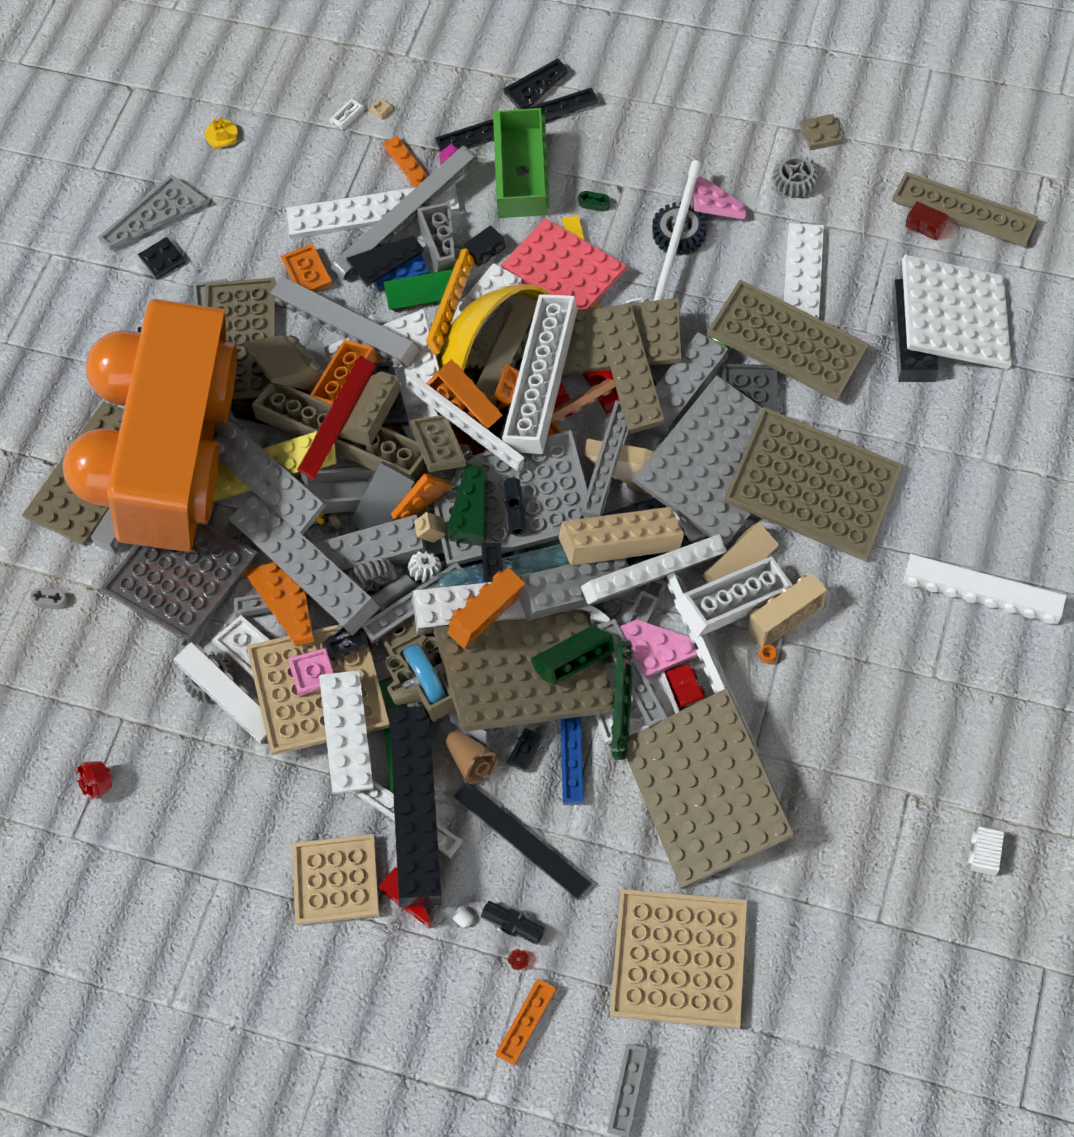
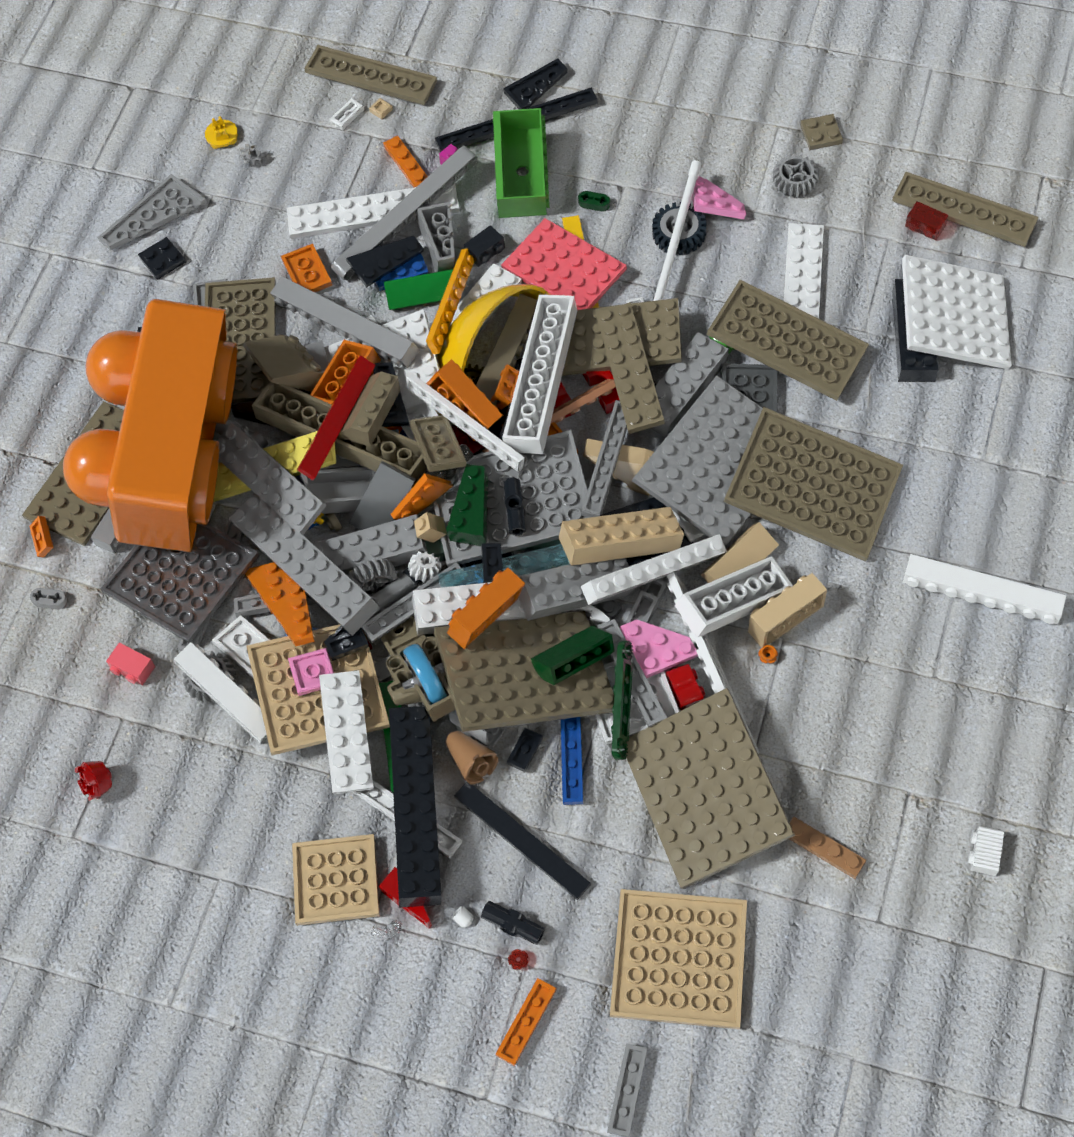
none -> orange plate [29,516,53,558]
none -> coral brick [106,642,156,686]
none -> light grey gear [239,144,261,165]
none -> dark tan plate [304,45,437,105]
none -> medium nougat plate [789,817,866,879]

